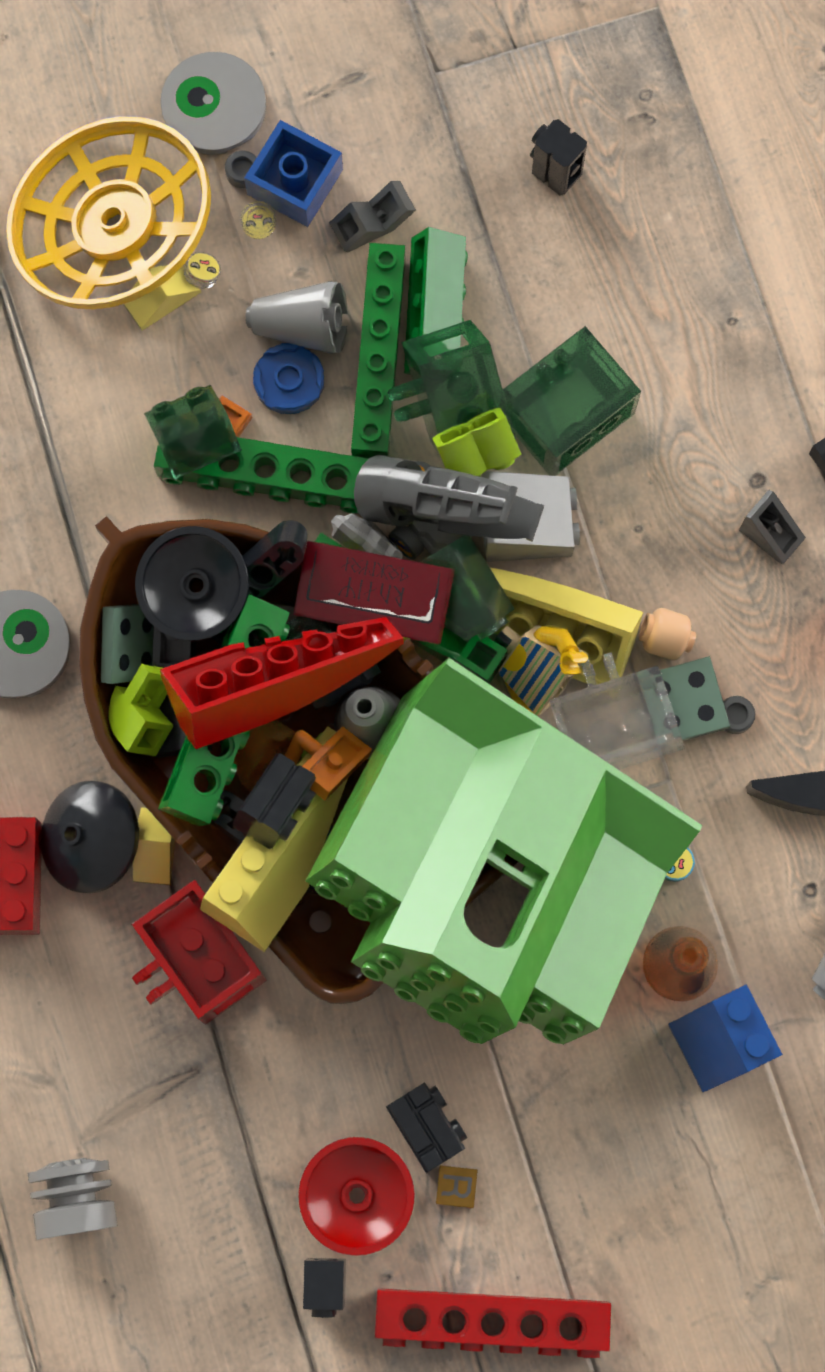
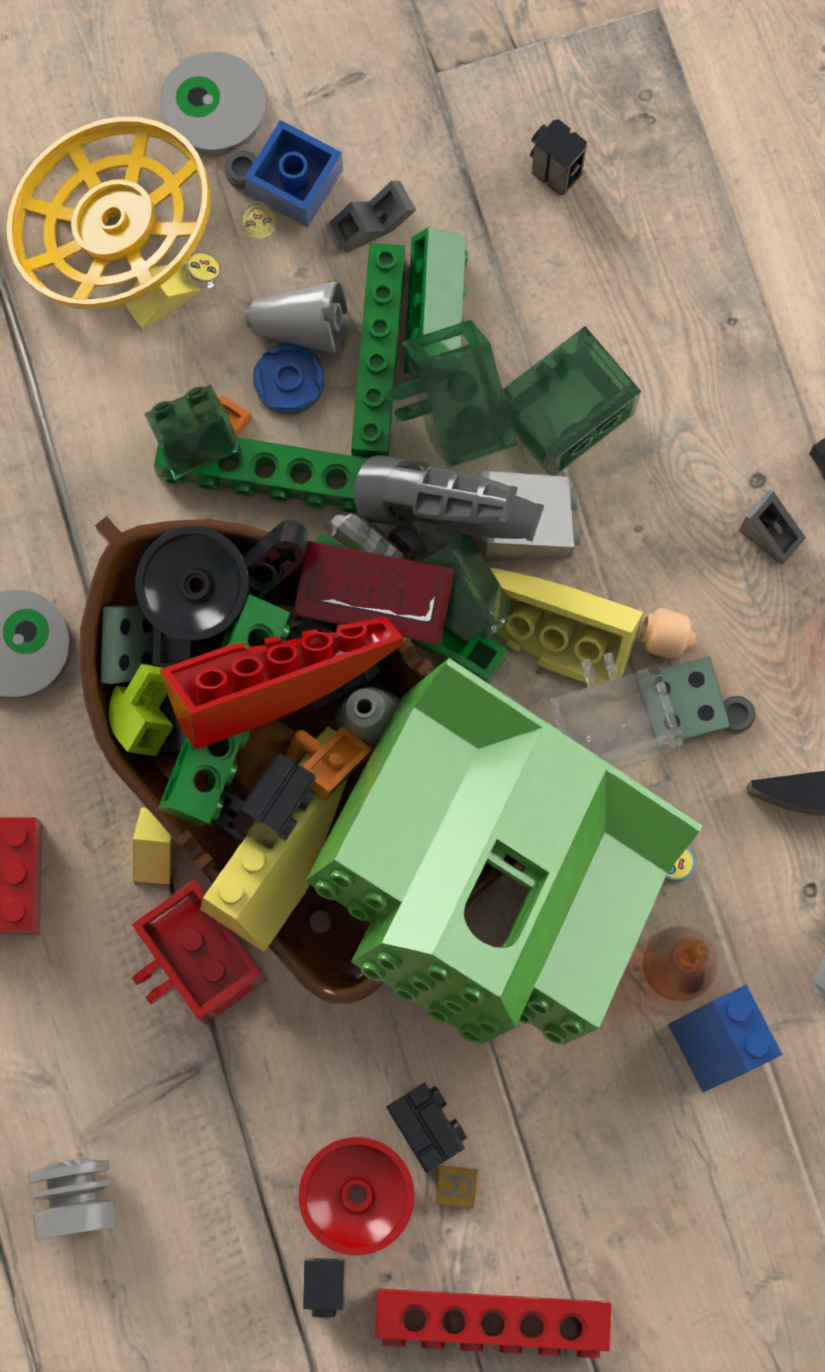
black dish [41,781,139,893] -> none
lime brick [432,408,522,477] -> none
torso [494,625,588,716] -> none

